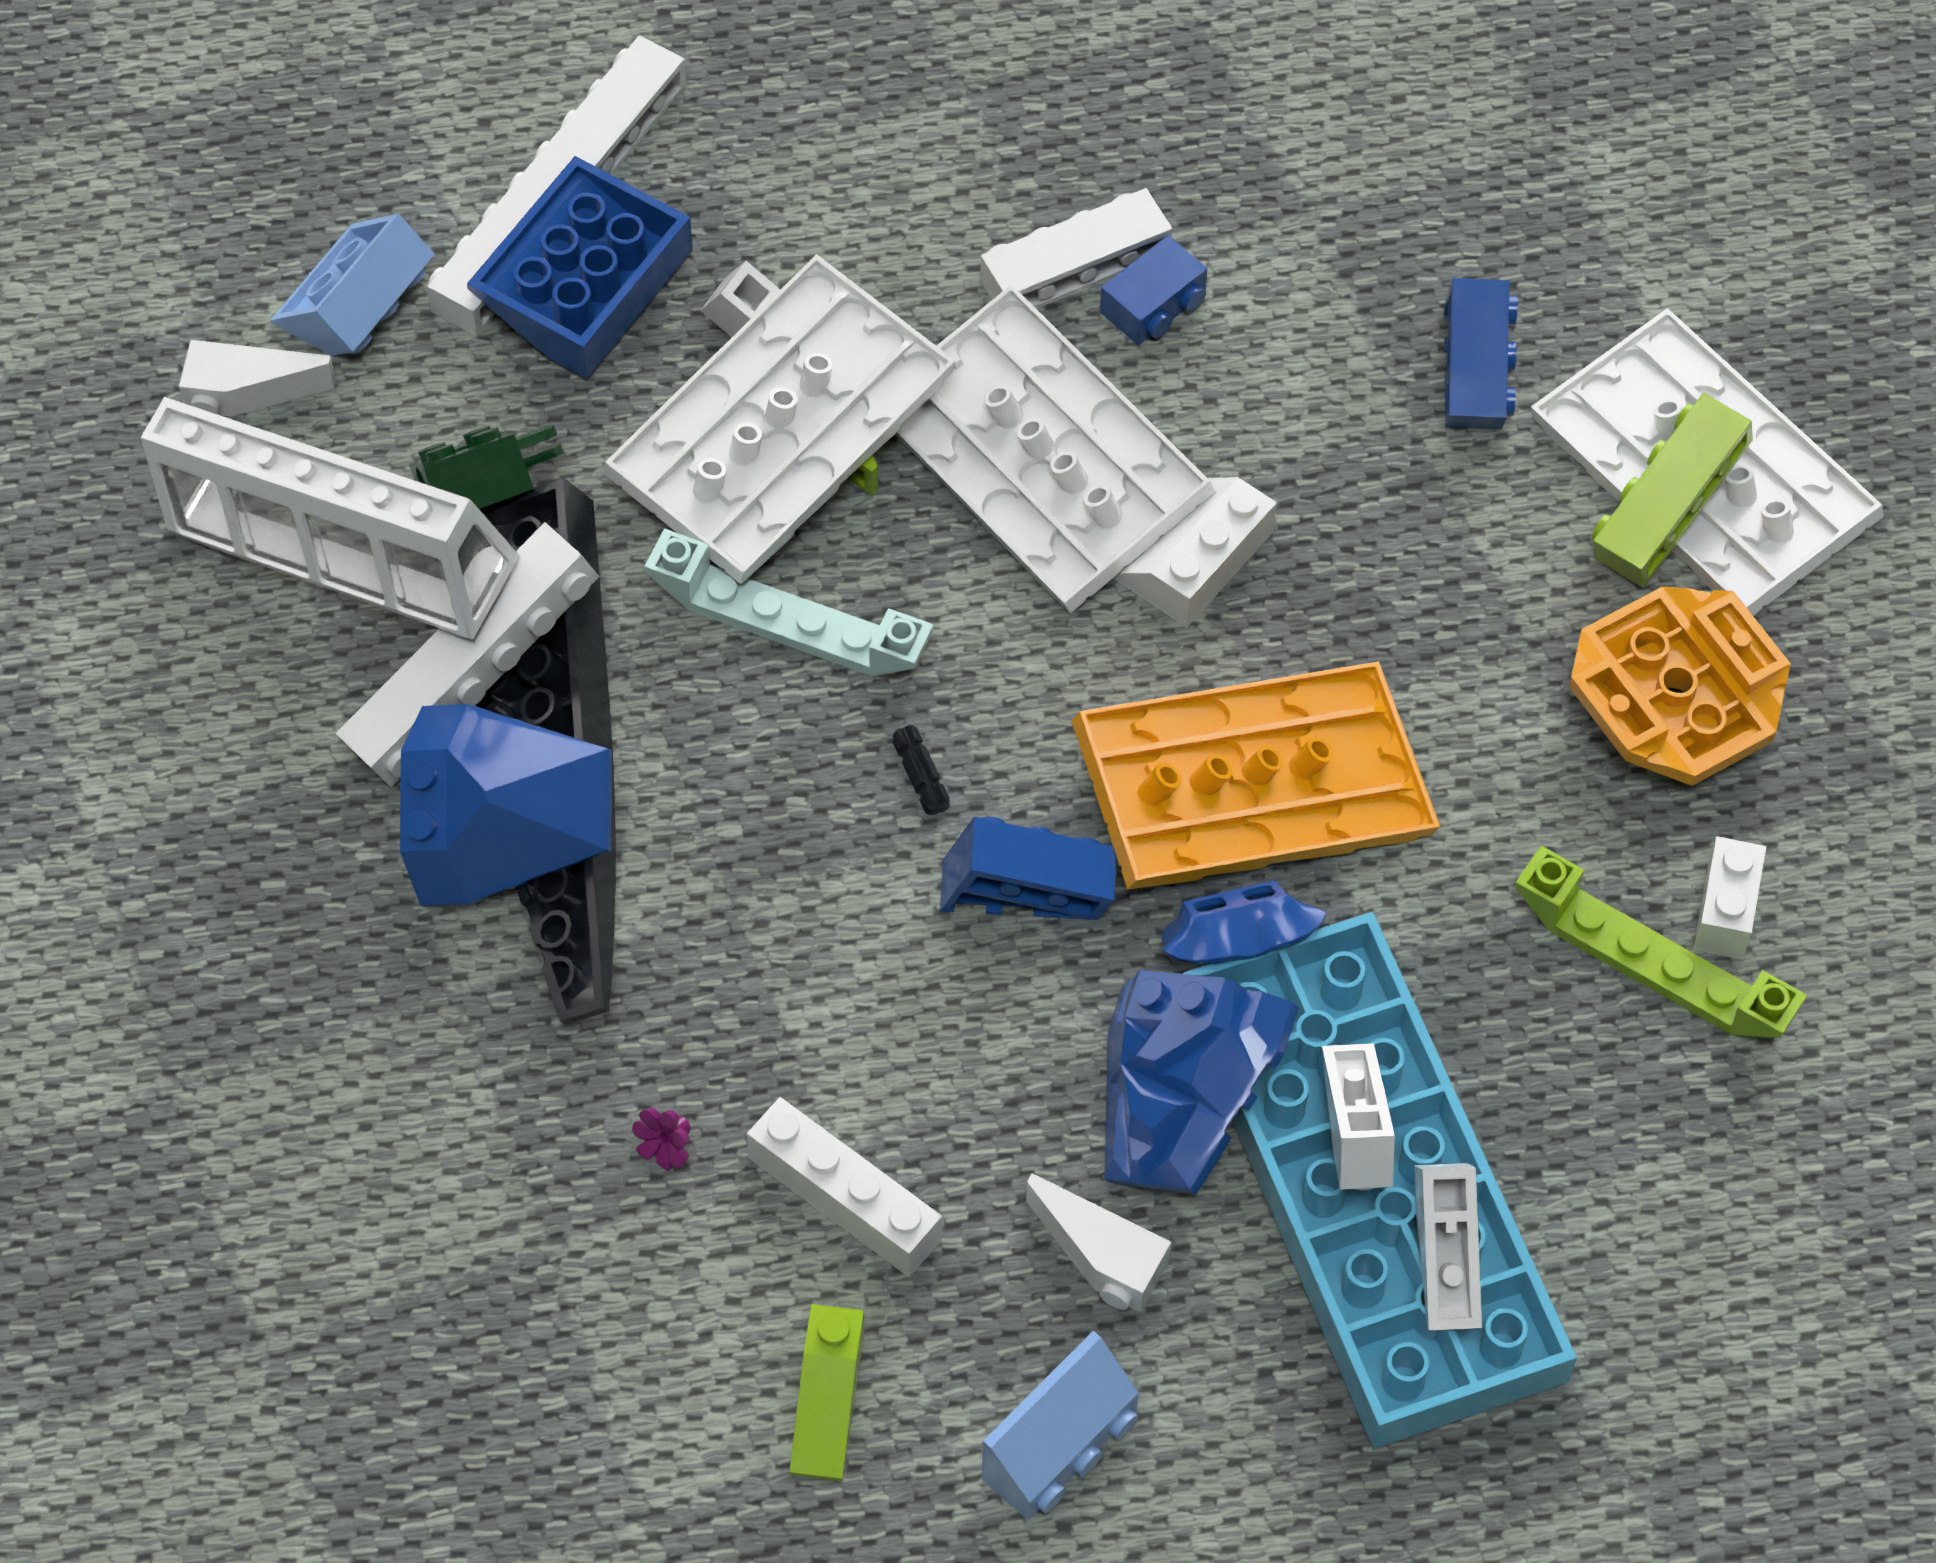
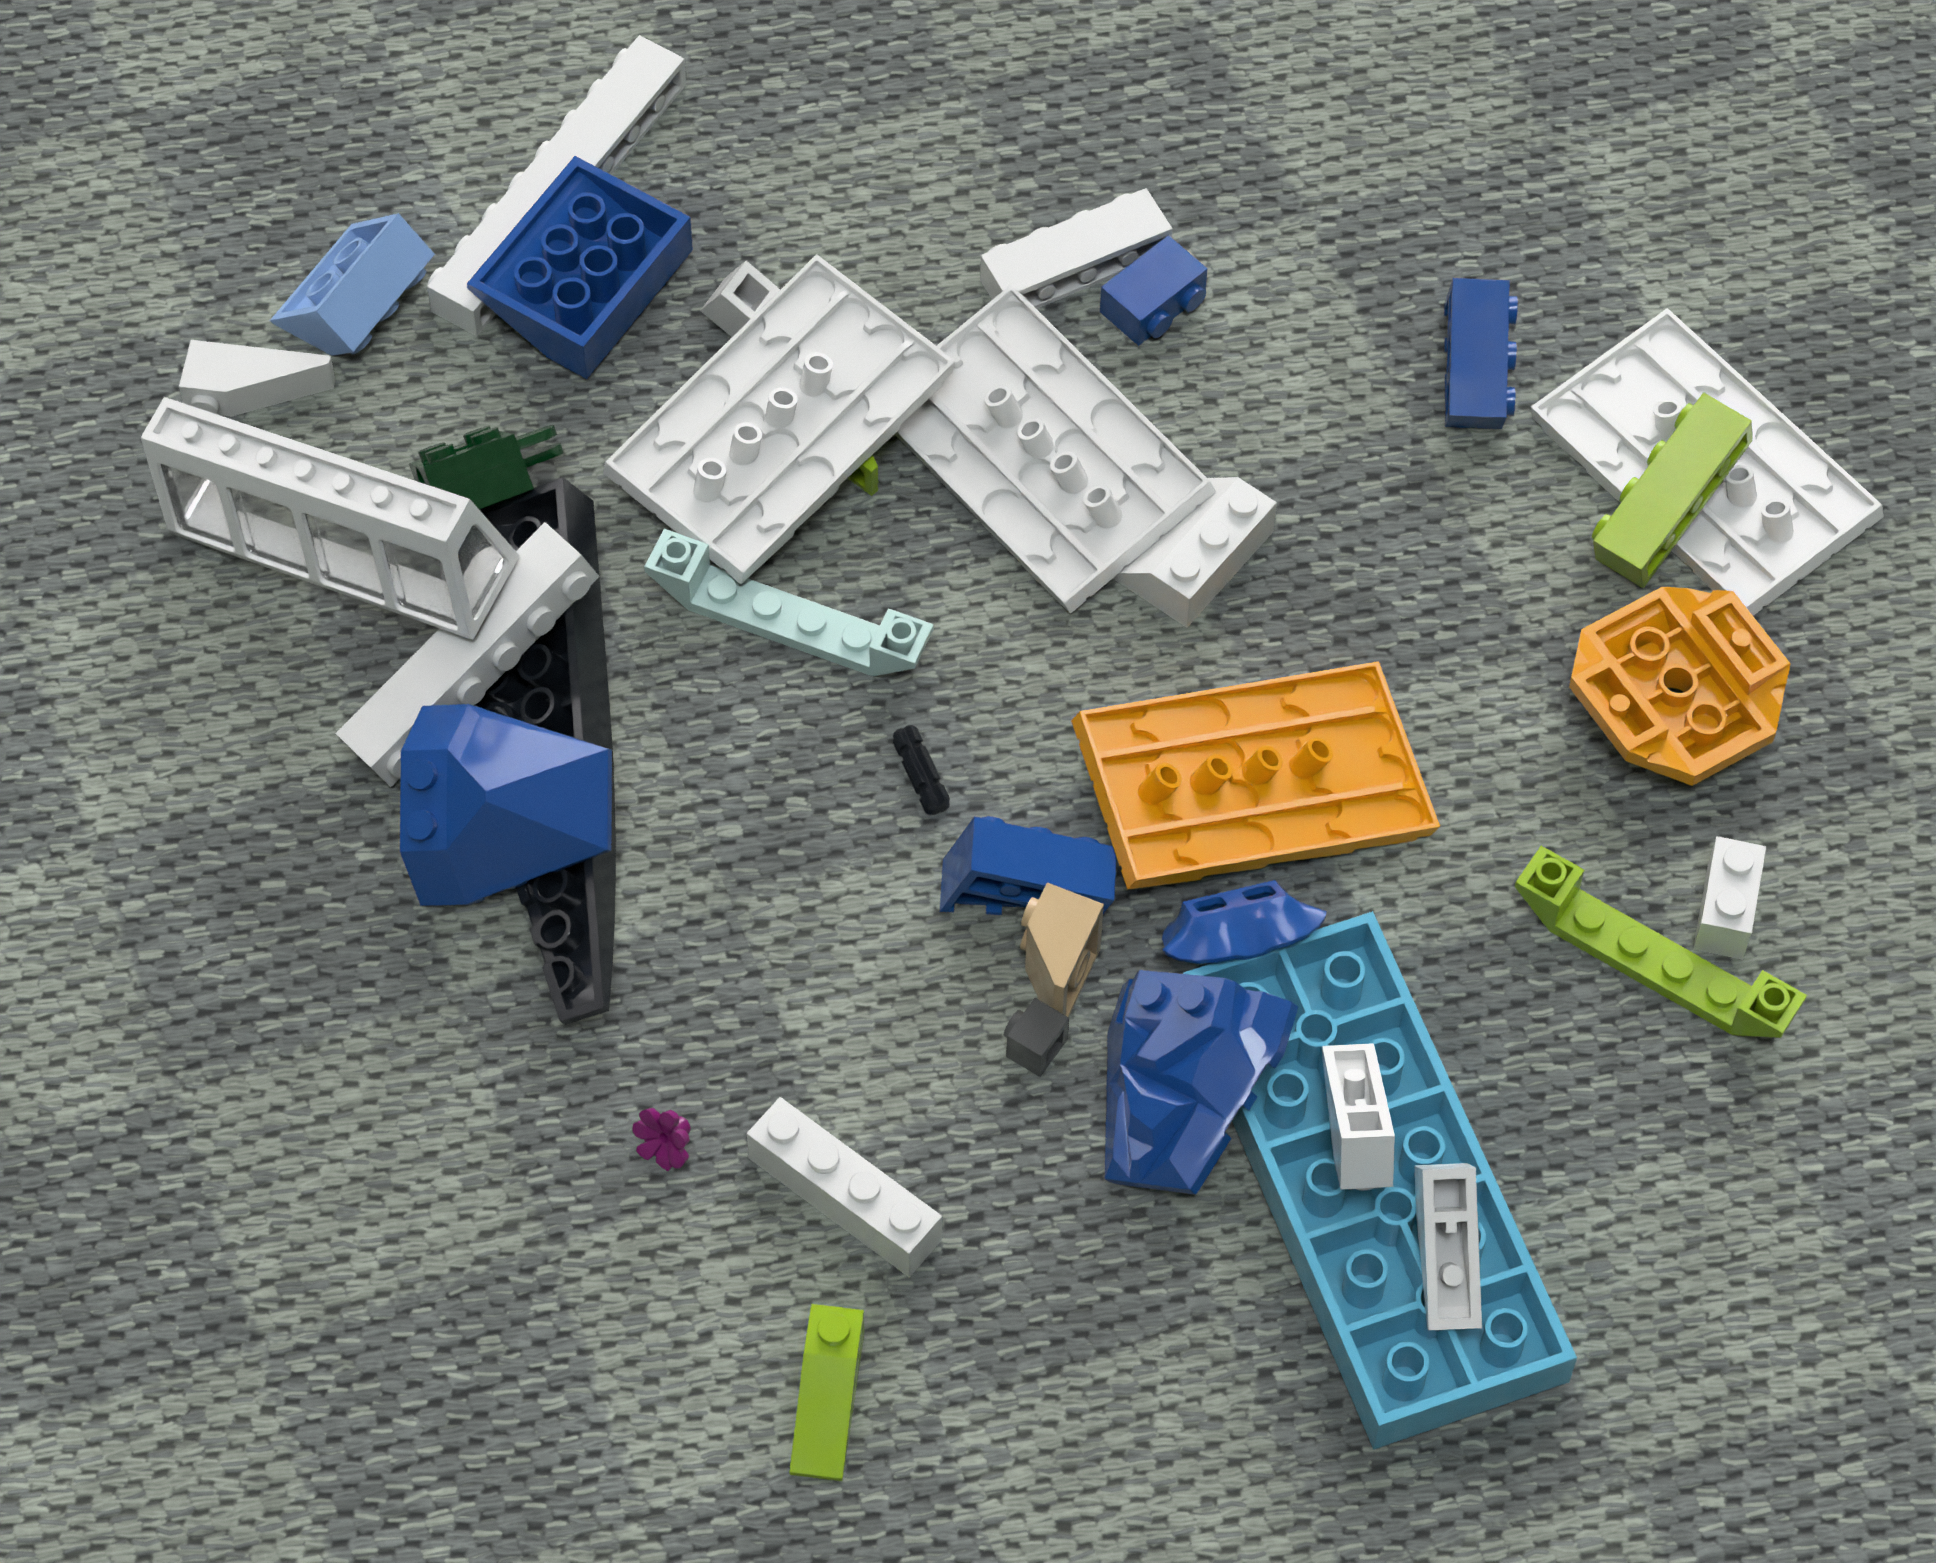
light blue slope [982,1331,1139,1521] -> none
white slope [1026,1173,1172,1313] -> none
none -> dark grey plate [1003,998,1069,1077]
none -> tan slope [1020,883,1104,1017]

